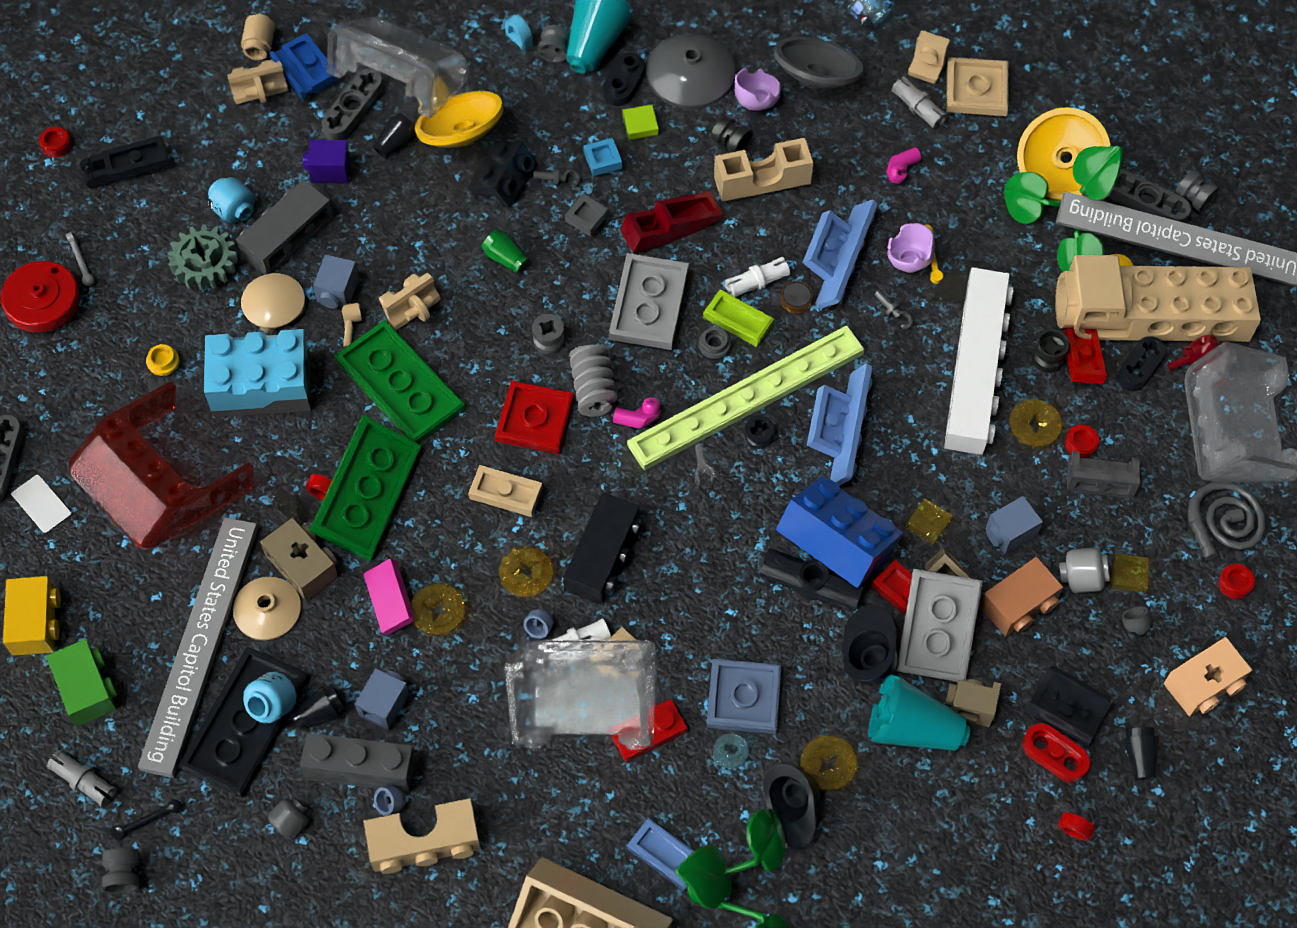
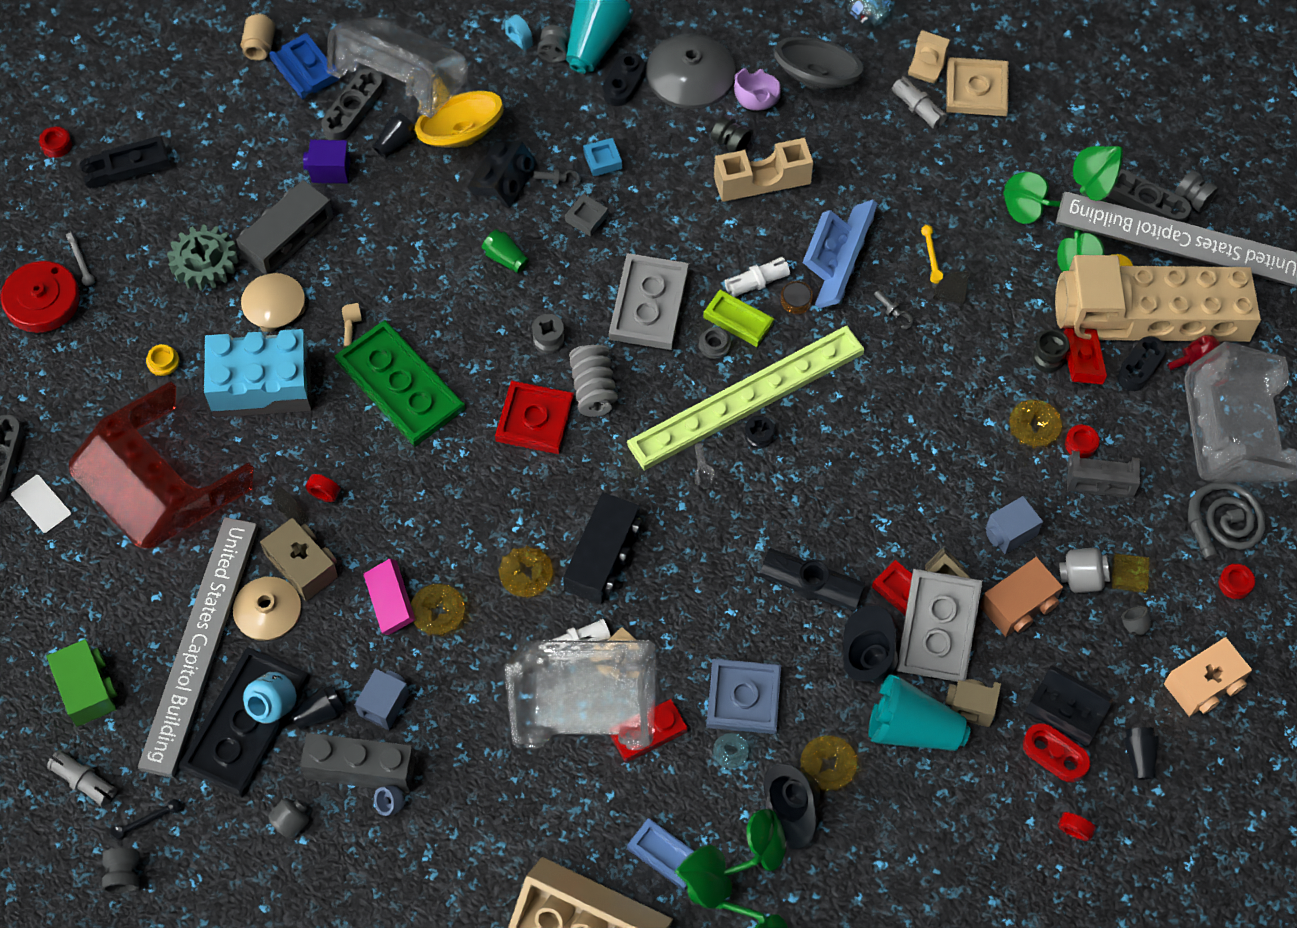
yellow brick [3,576,61,656] -> none
medium azure head [208,177,255,224] -> none
tan hips [227,59,288,104] -> none
green tile [309,415,422,561] -> none
sand blue brick [313,255,359,308] -> none
tan arch [364,798,481,874] -> none
tan hips [379,273,441,331] -> none
tan plate [468,465,543,517] -> none
sand blue hinge [523,608,554,639] -> none
dark pink arm [613,397,661,429] -> none
dark red slope [620,191,724,254] -> none
lime tile [623,105,658,140] -> none
blue brick [776,476,904,588] -> none
medium blue bracket [807,363,872,486] -> none
dark pink arm [886,147,921,184] -> none
lavender hair [887,223,935,273] -> none
clear yellow tile [906,498,953,545] -> none
white brick [944,267,1013,455] -> none
yellow dish [1017,108,1111,200] -> none

